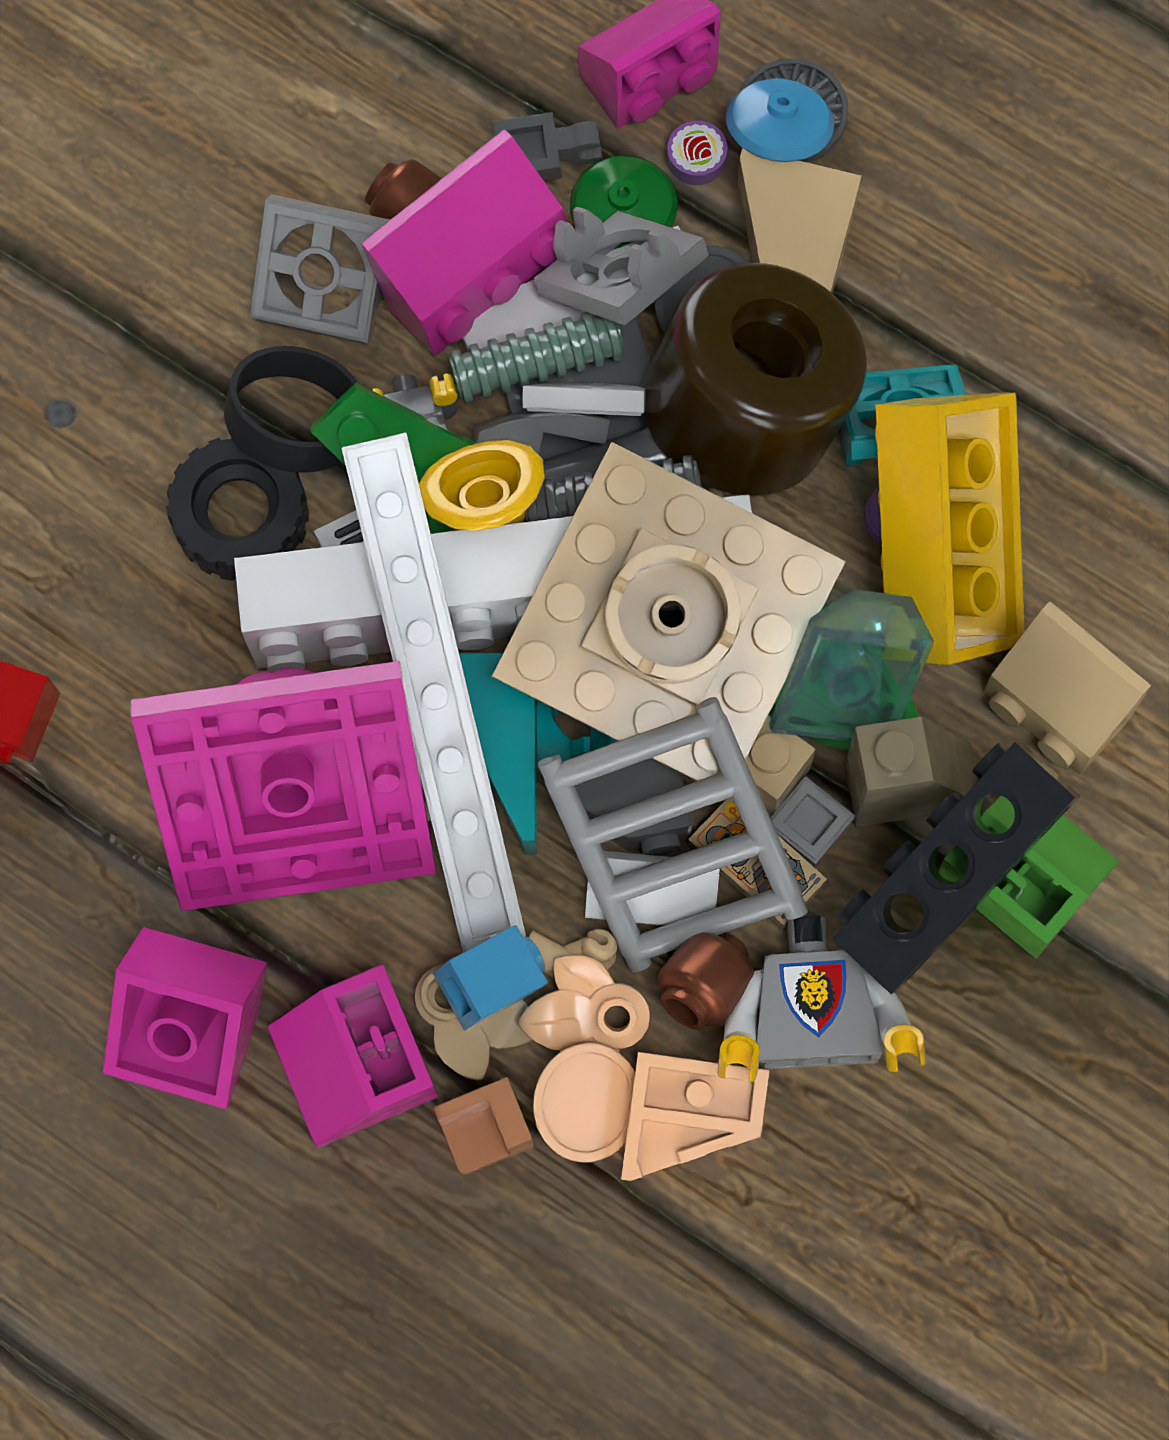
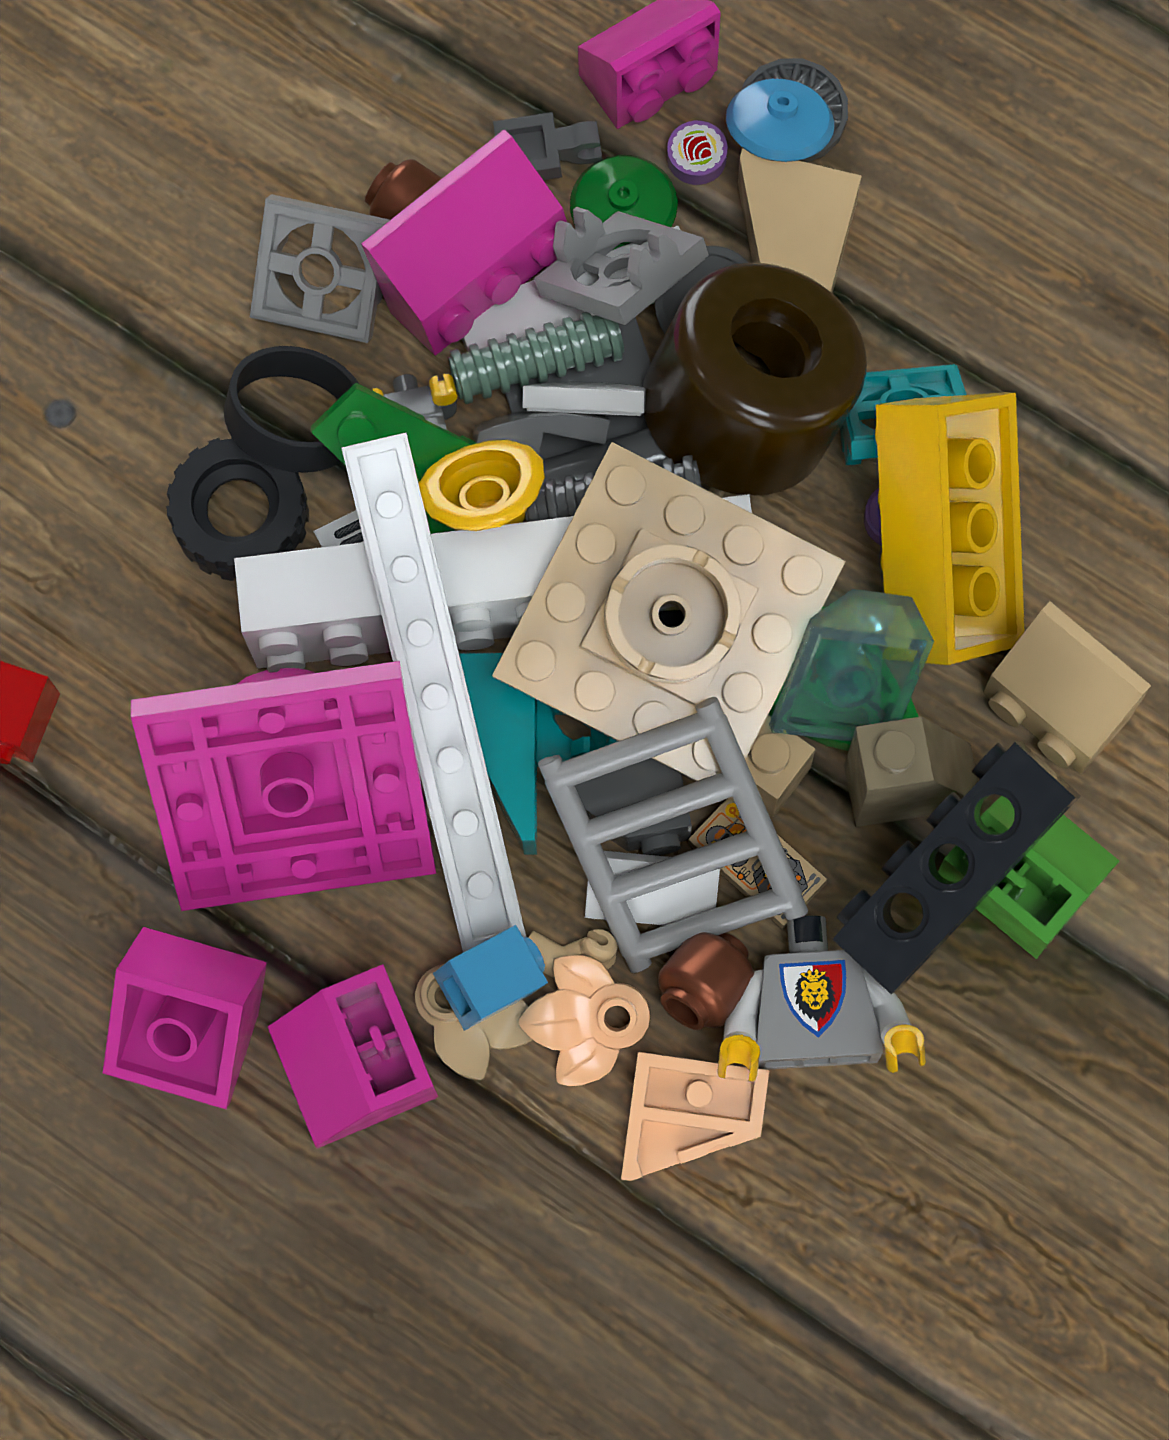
nougat panel [433,1077,534,1175] -> none
light nougat piece [533,1043,635,1162] -> none
light grey tile [770,776,855,868] -> none

